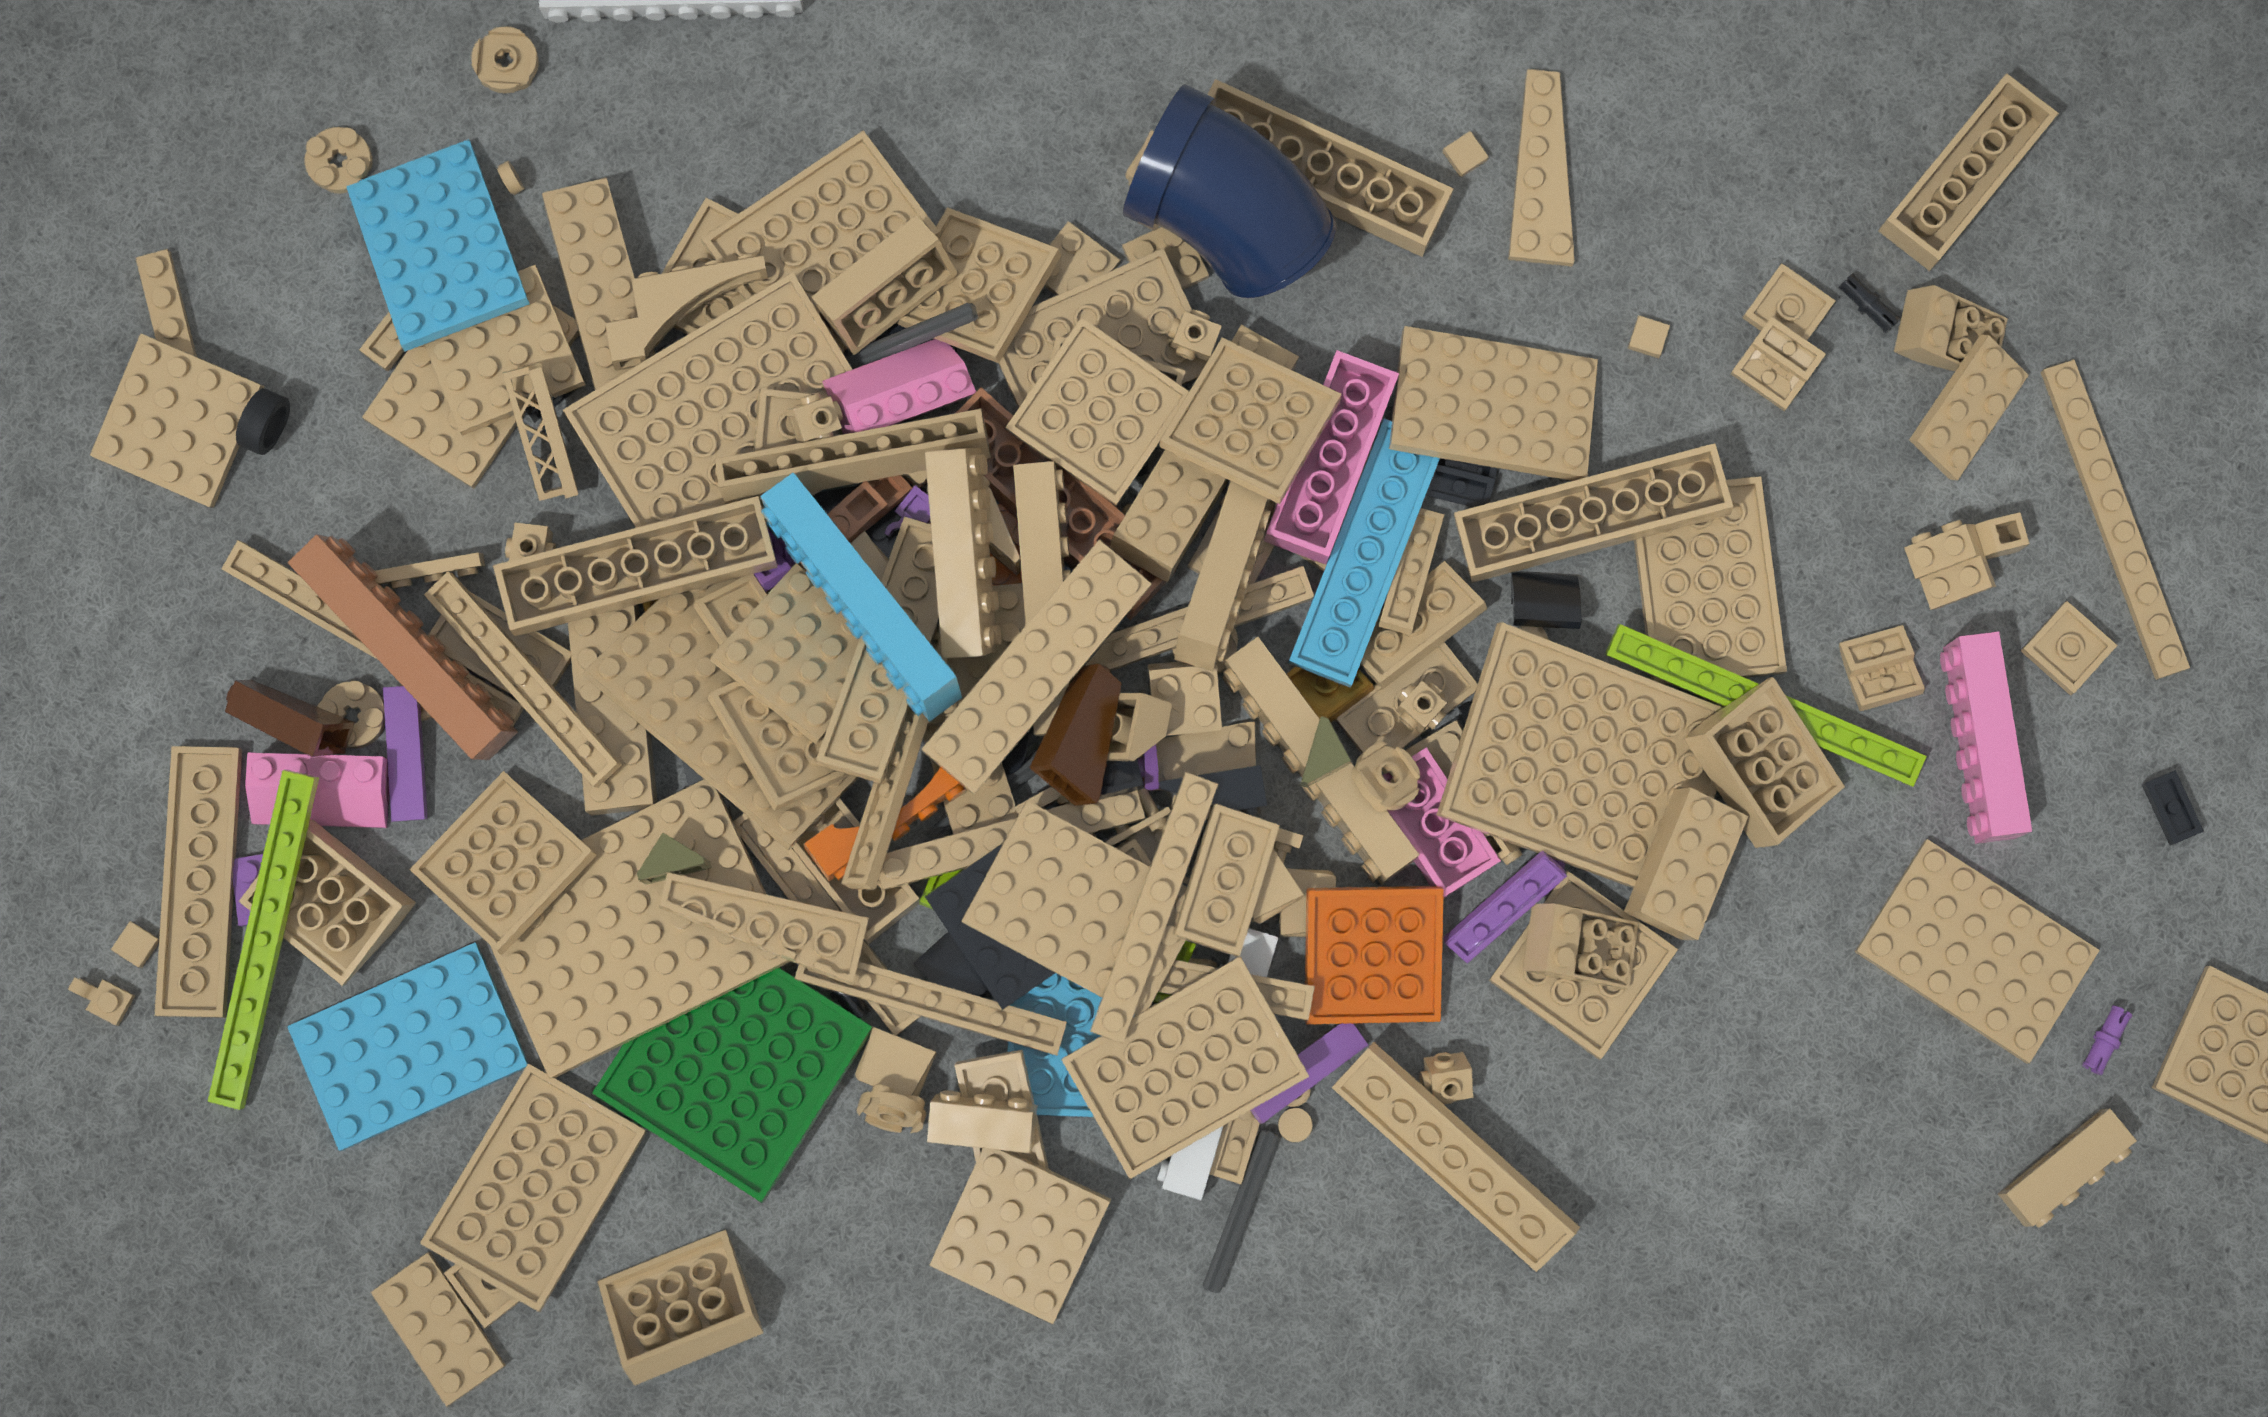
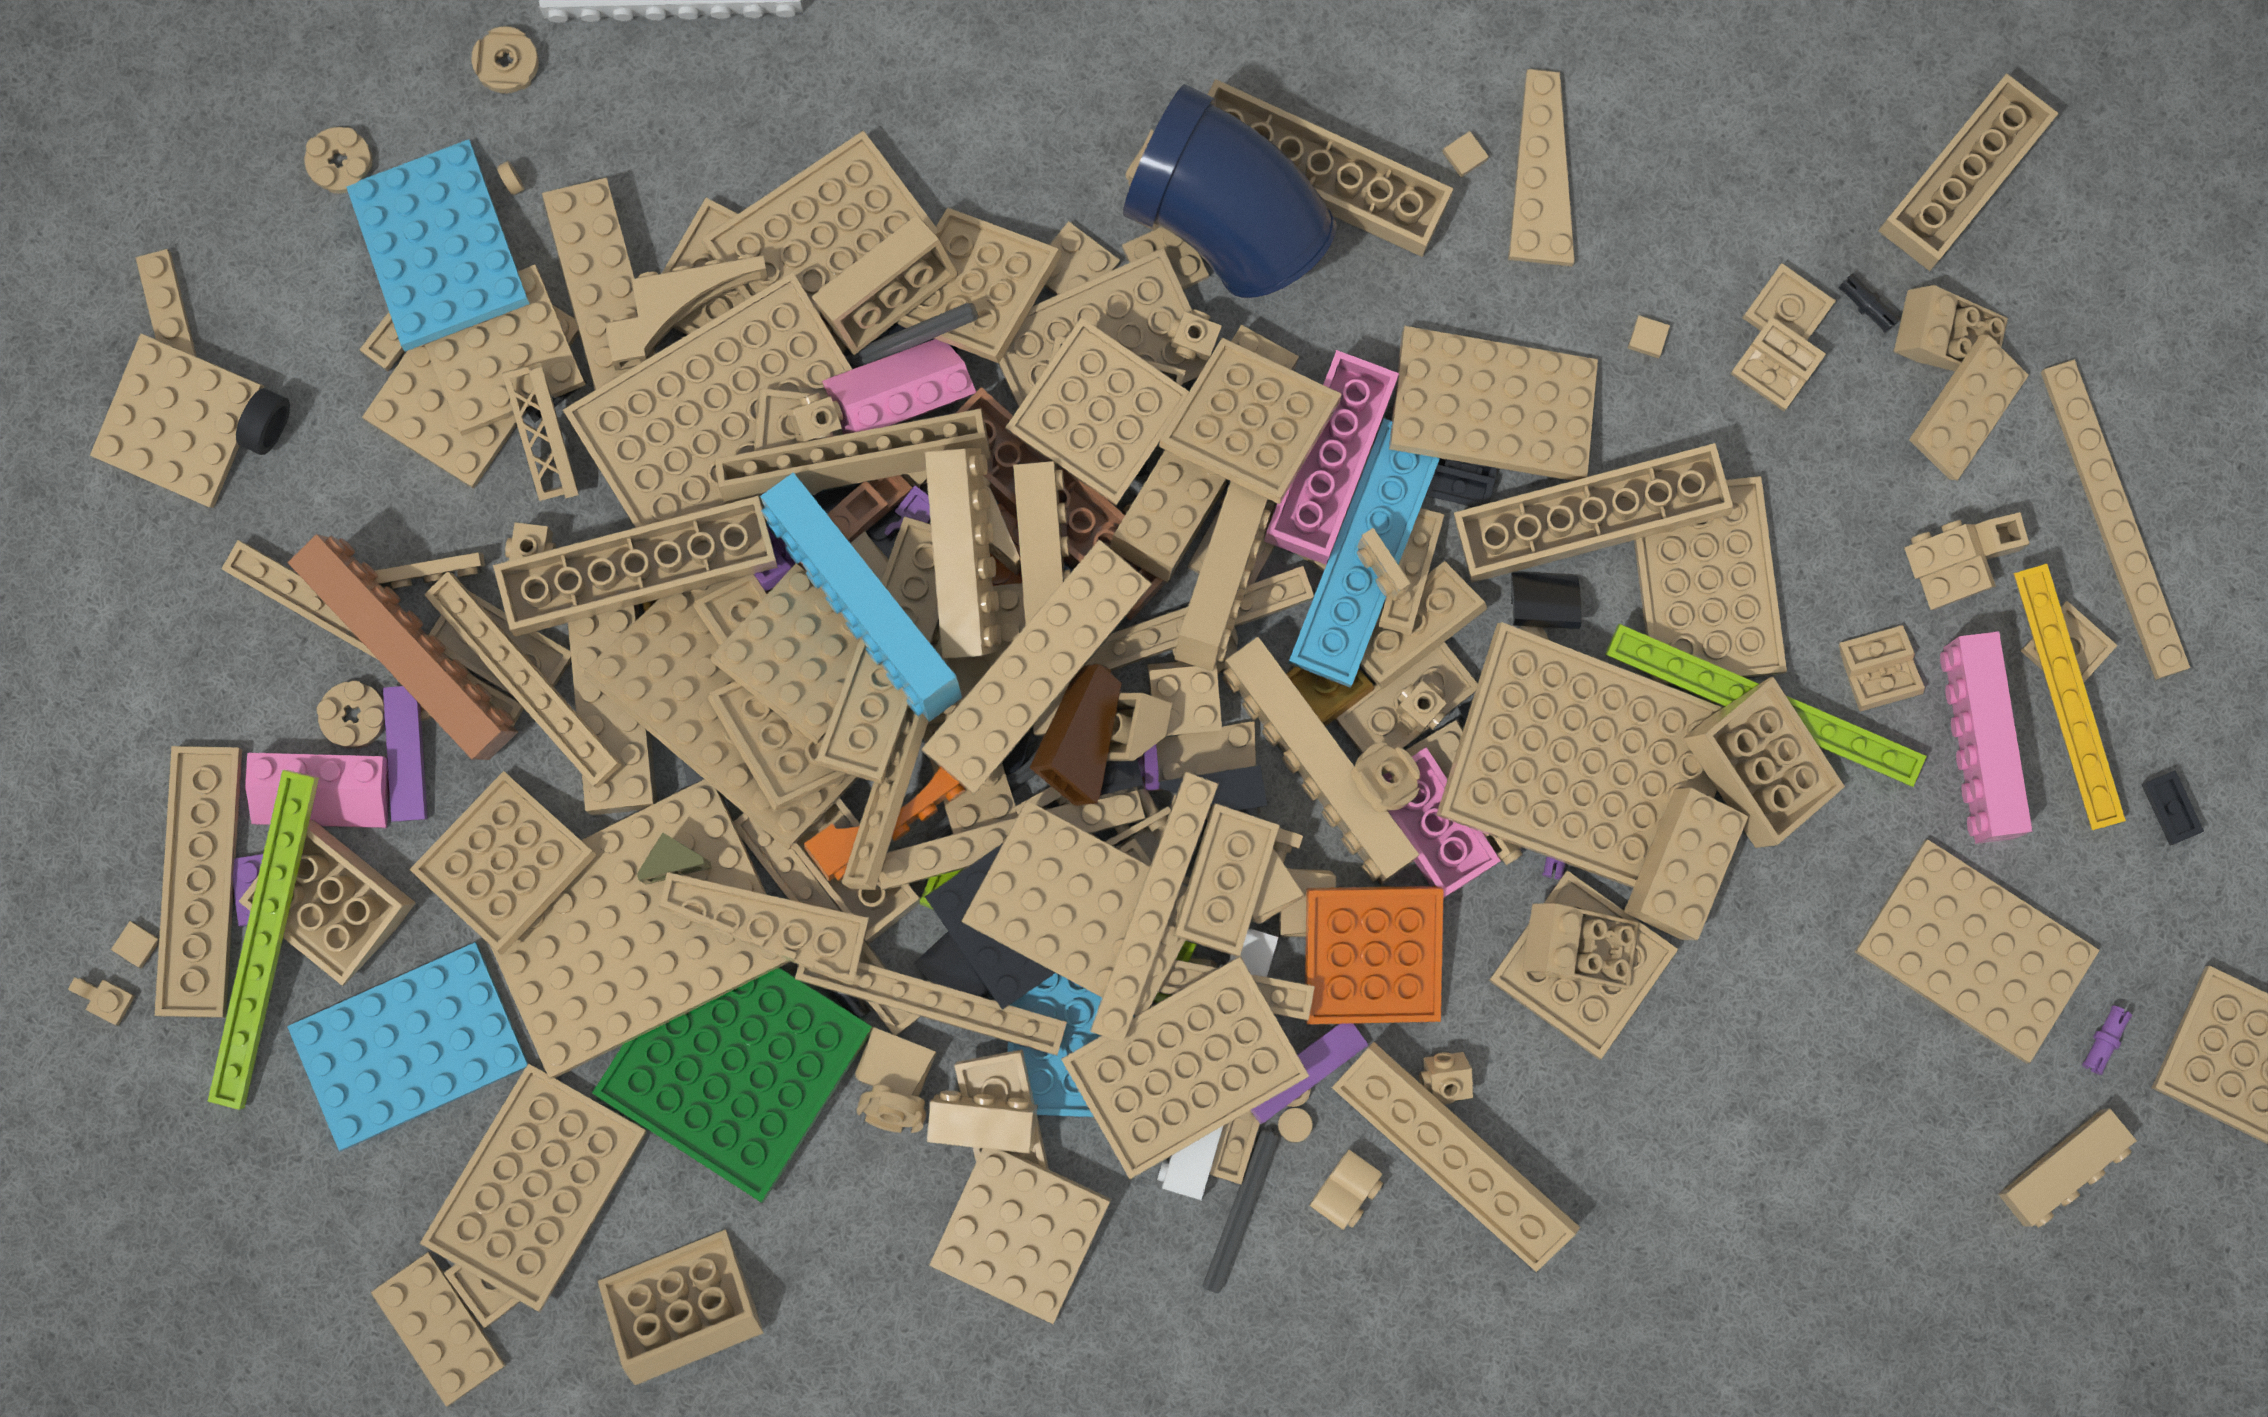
reddish brown slope [225,680,355,757] -> none
olive slope [1300,716,1351,788] -> none
medium lavender tile [1443,850,1567,964] -> none
none -> tan brick [1309,1149,1384,1230]
none -> tan plate [1357,528,1411,601]
none -> yellow plate [2013,563,2126,830]

